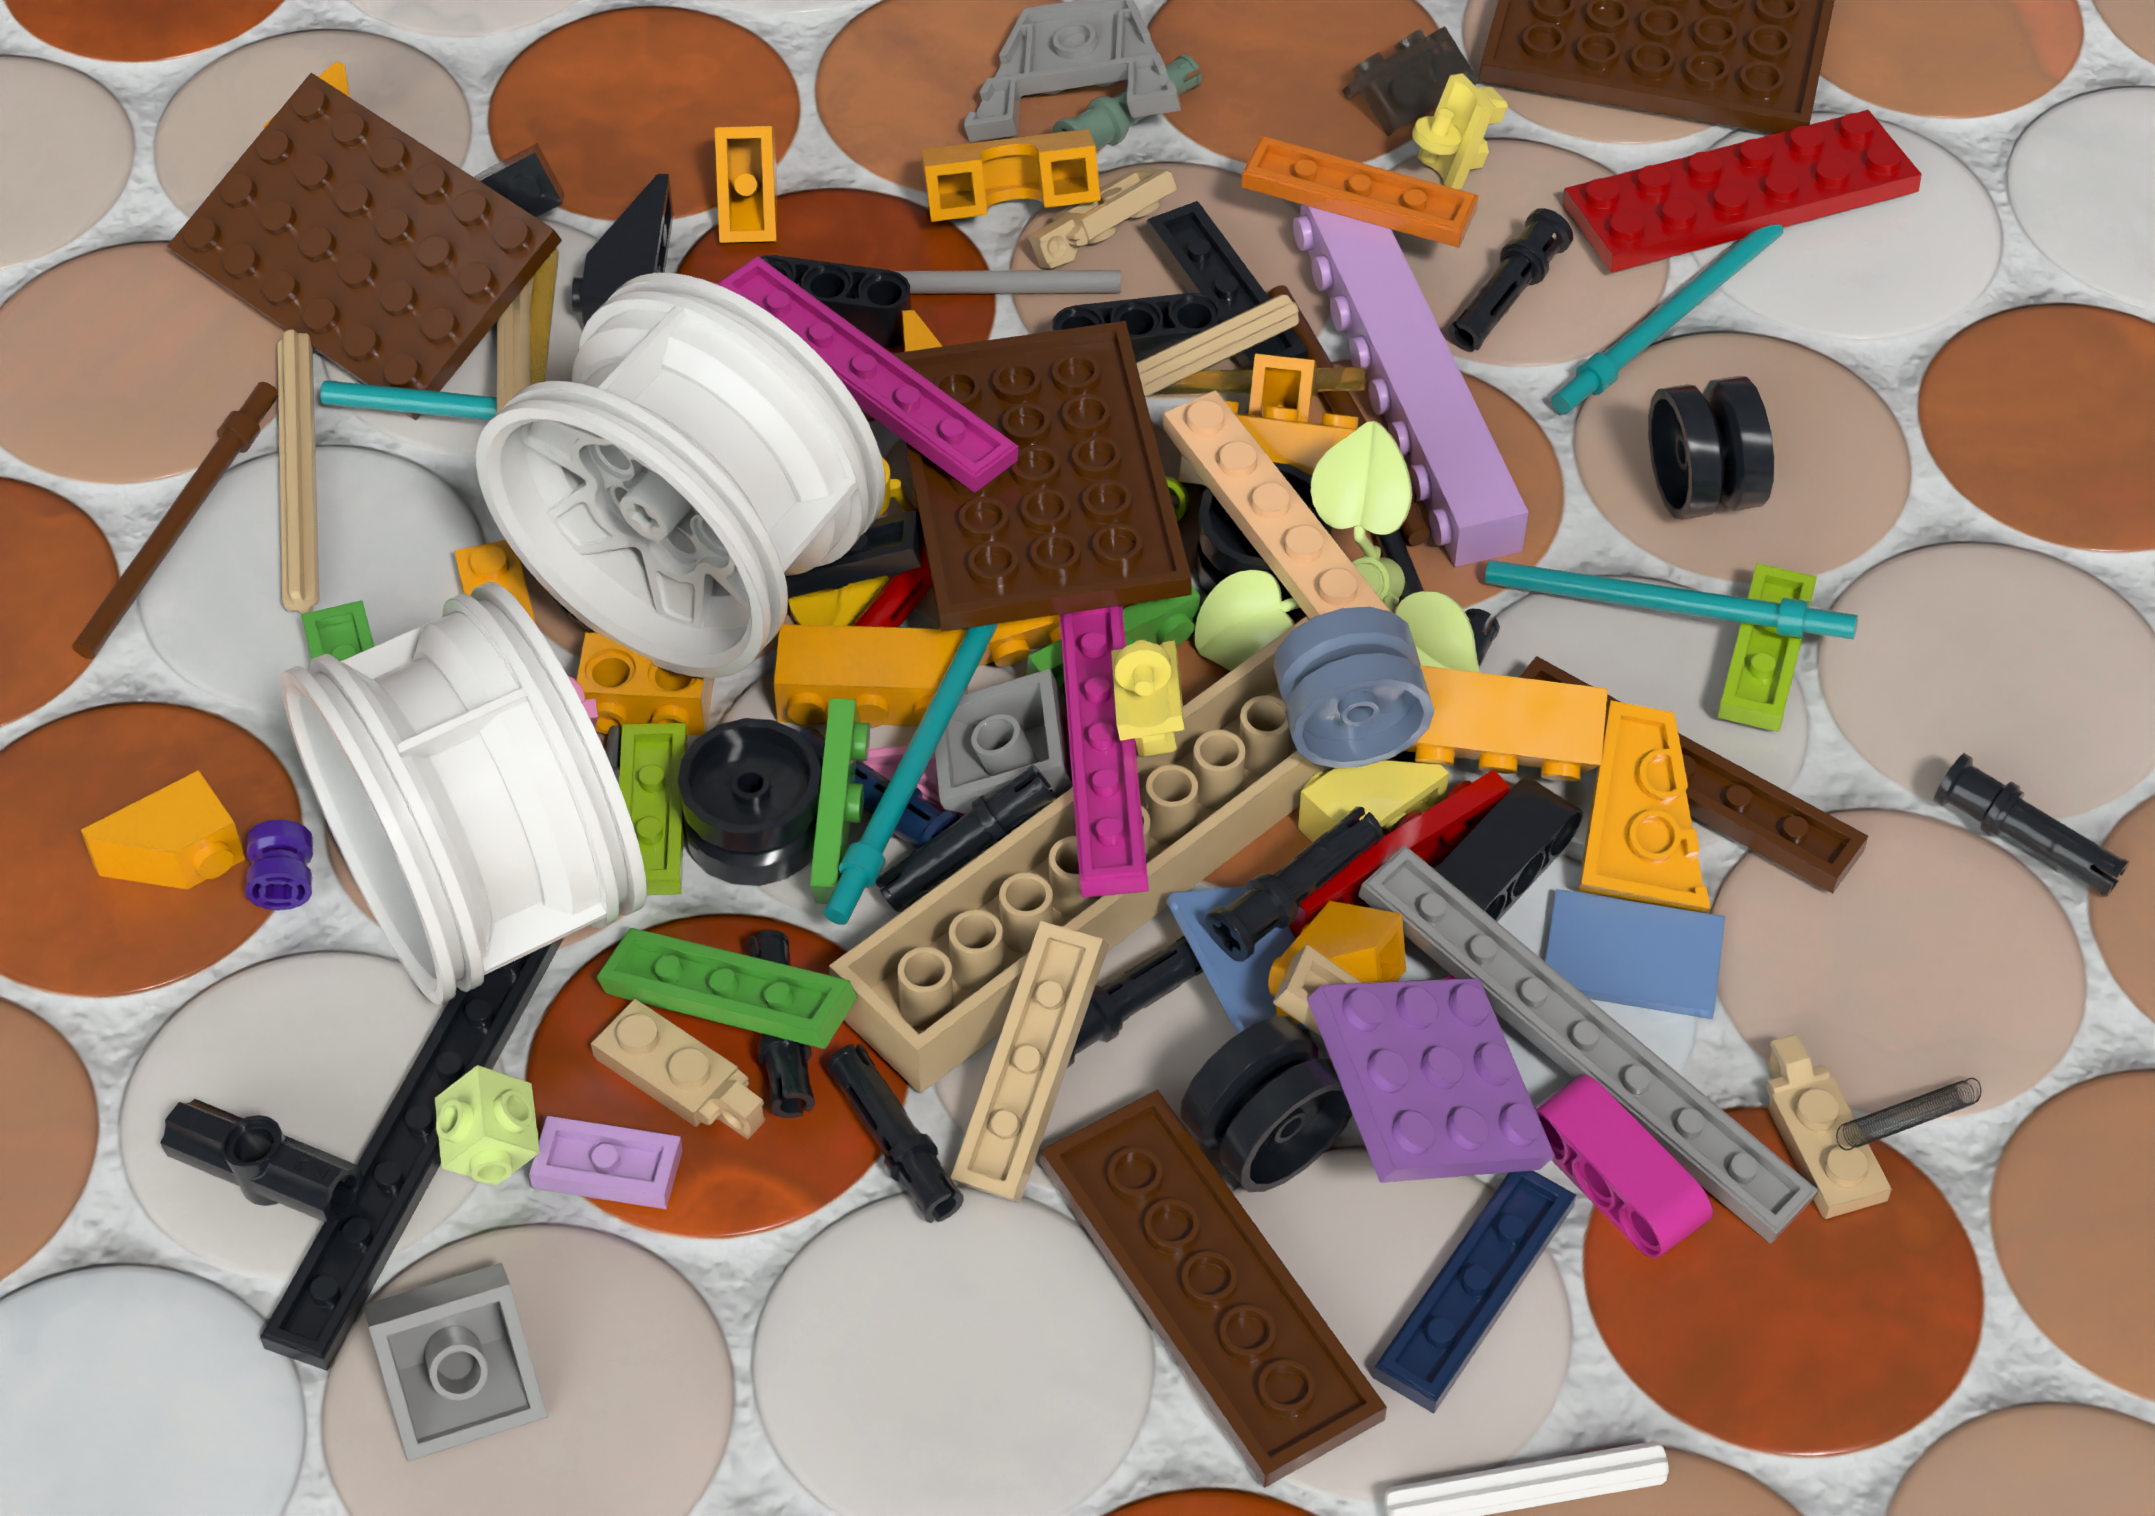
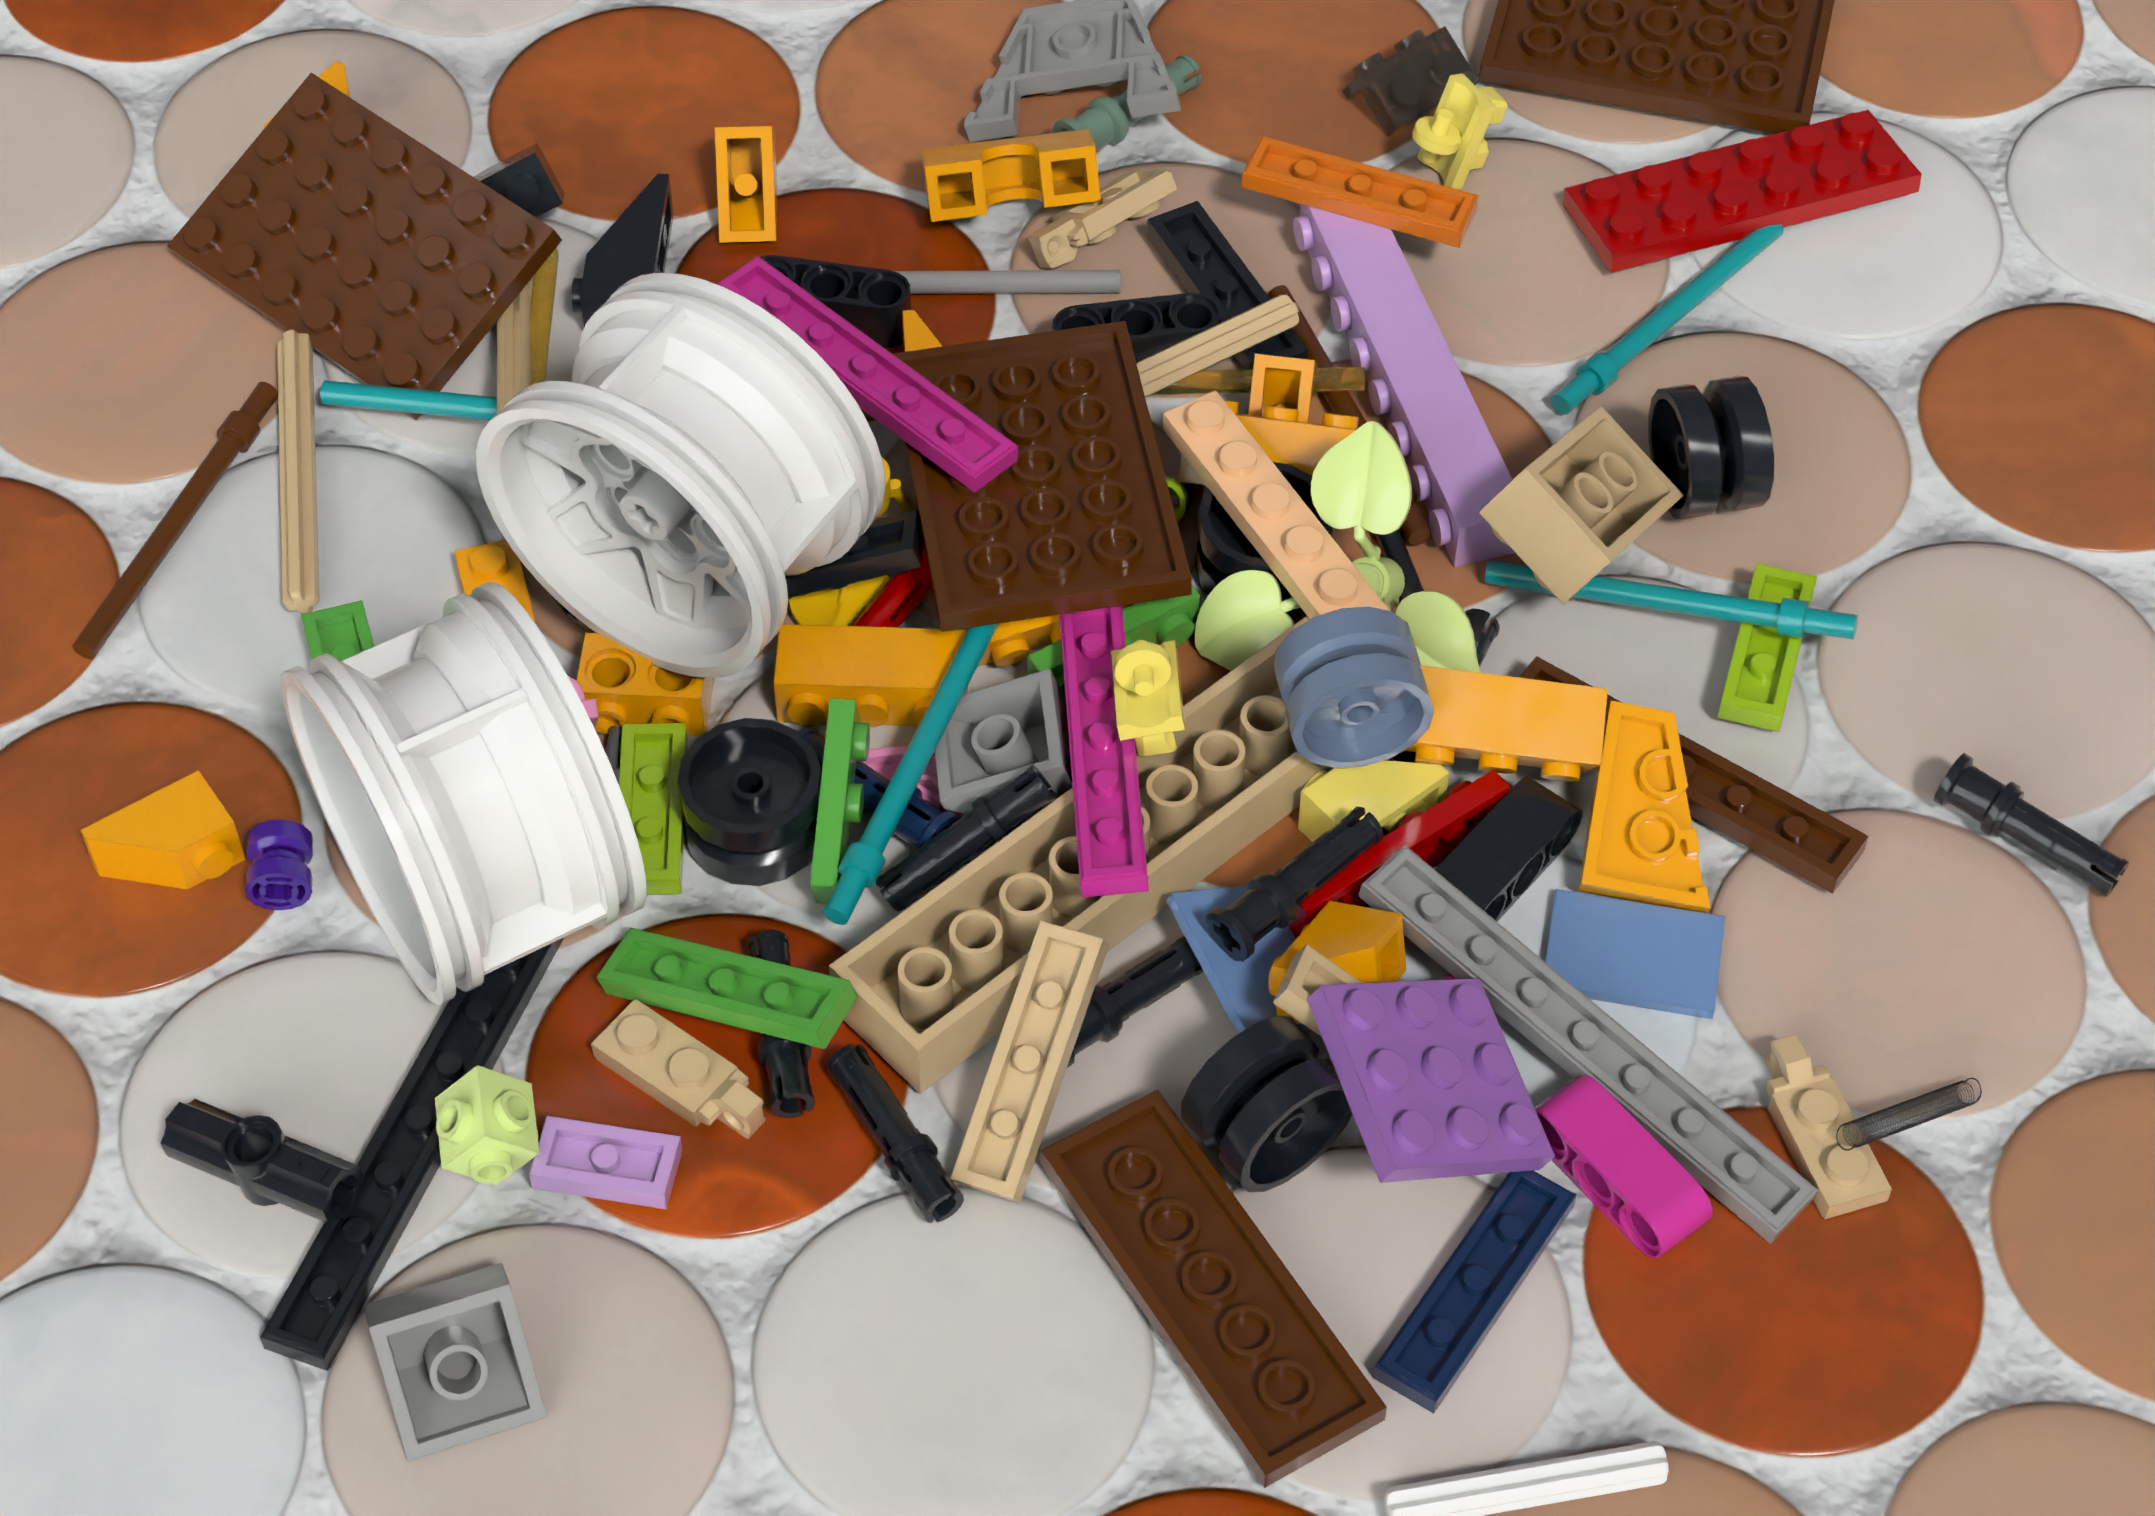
black pin [1448,208,1574,352] -> none
none -> tan brick [1479,406,1684,605]

